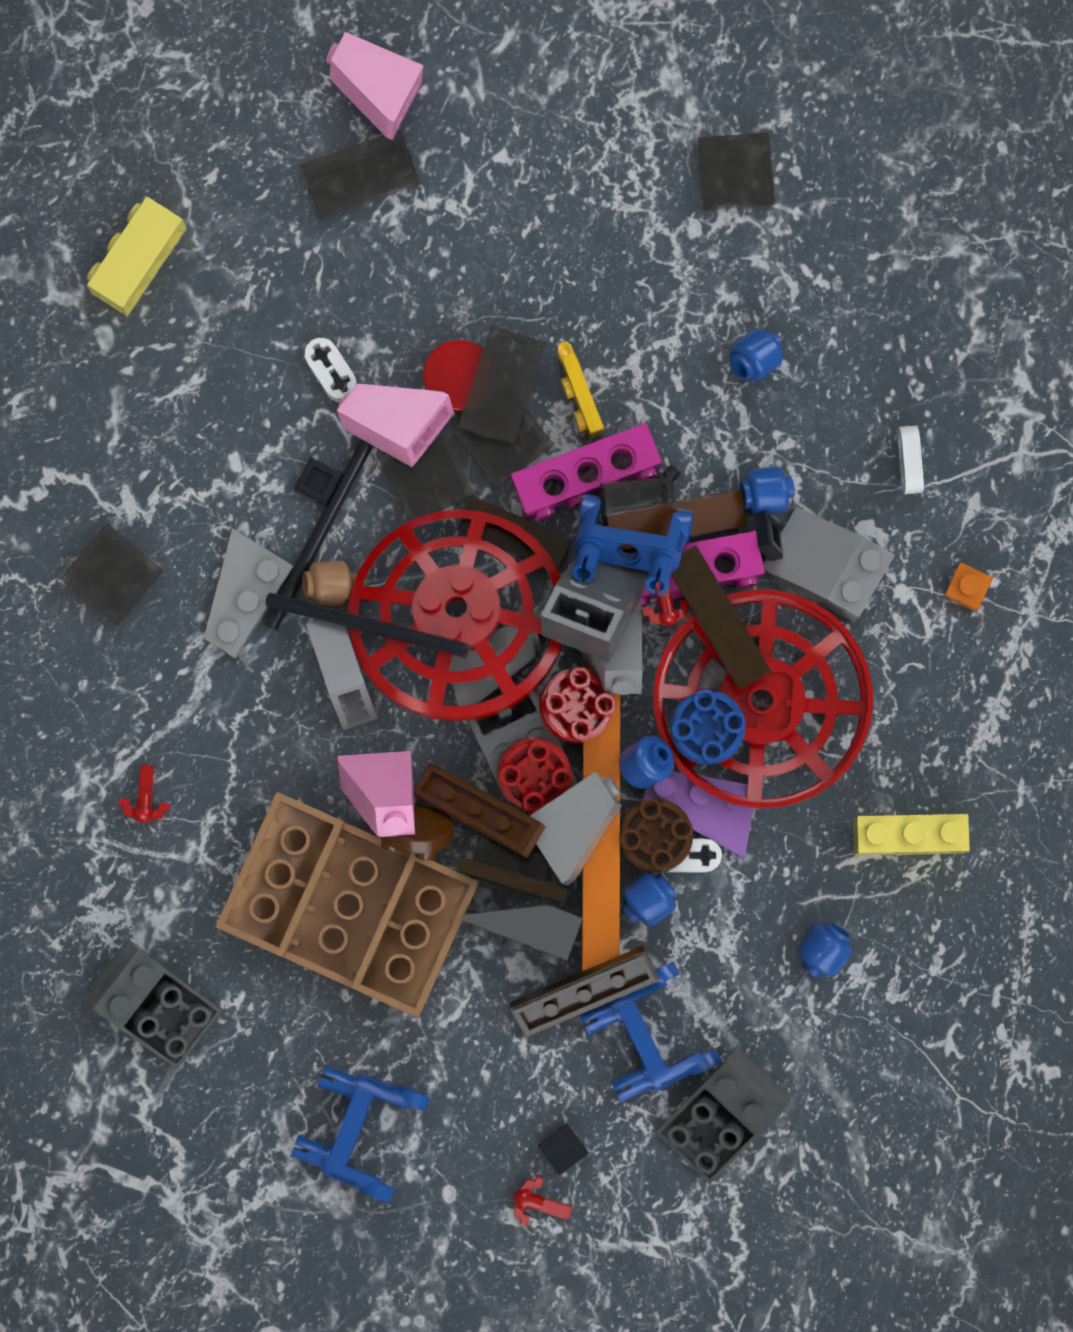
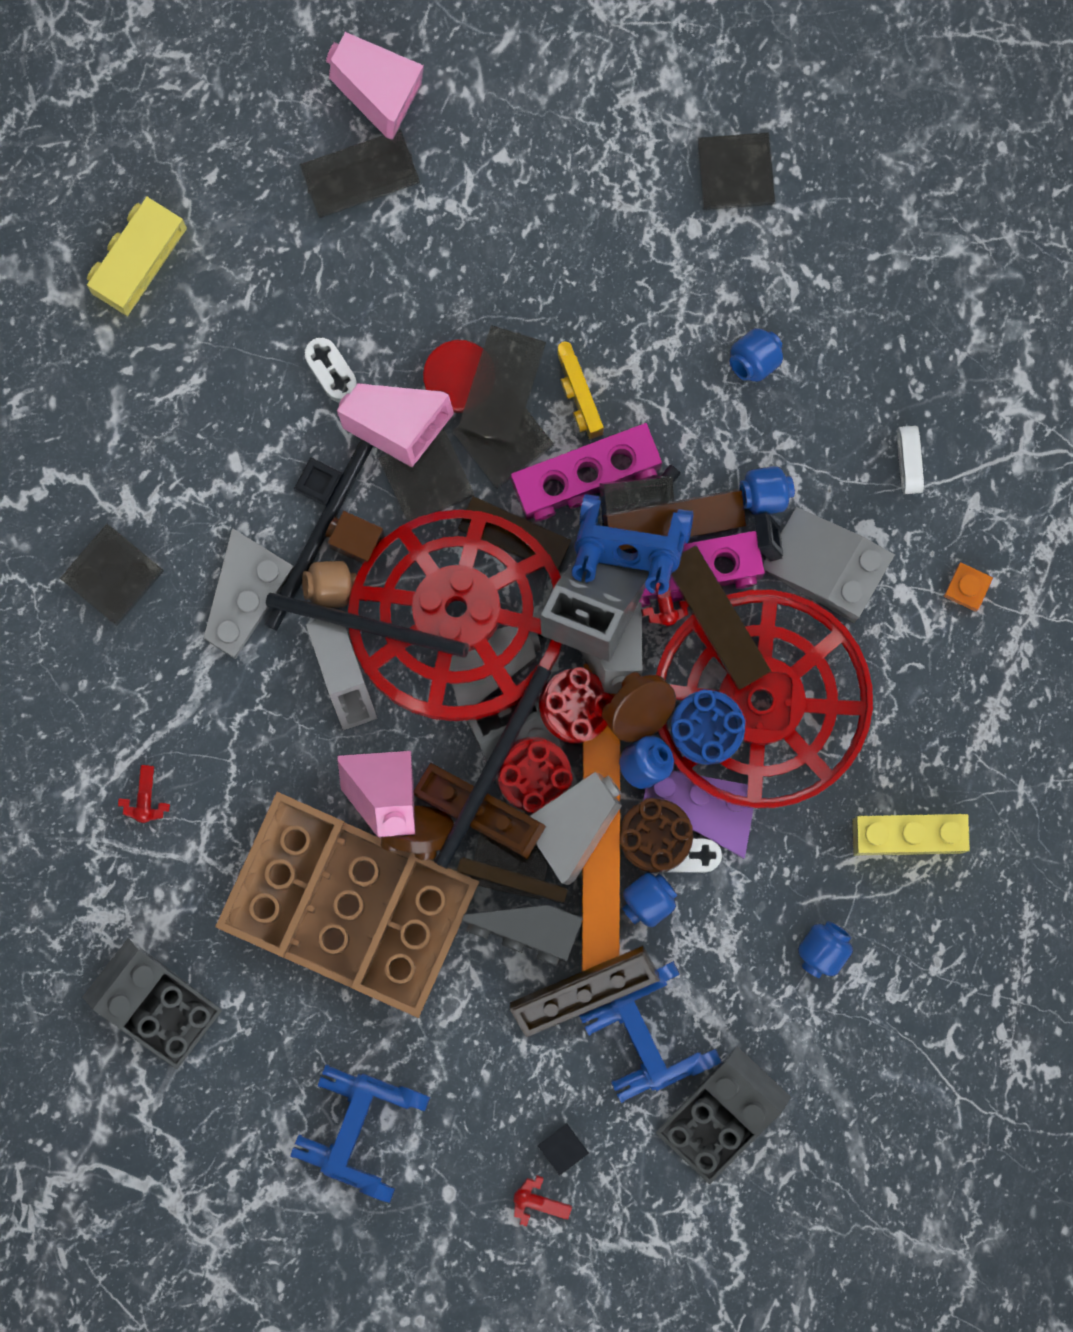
none -> reddish brown brick [326,510,385,564]
none -> black piece [434,665,551,869]
none -> reddish brown tile [602,672,676,742]

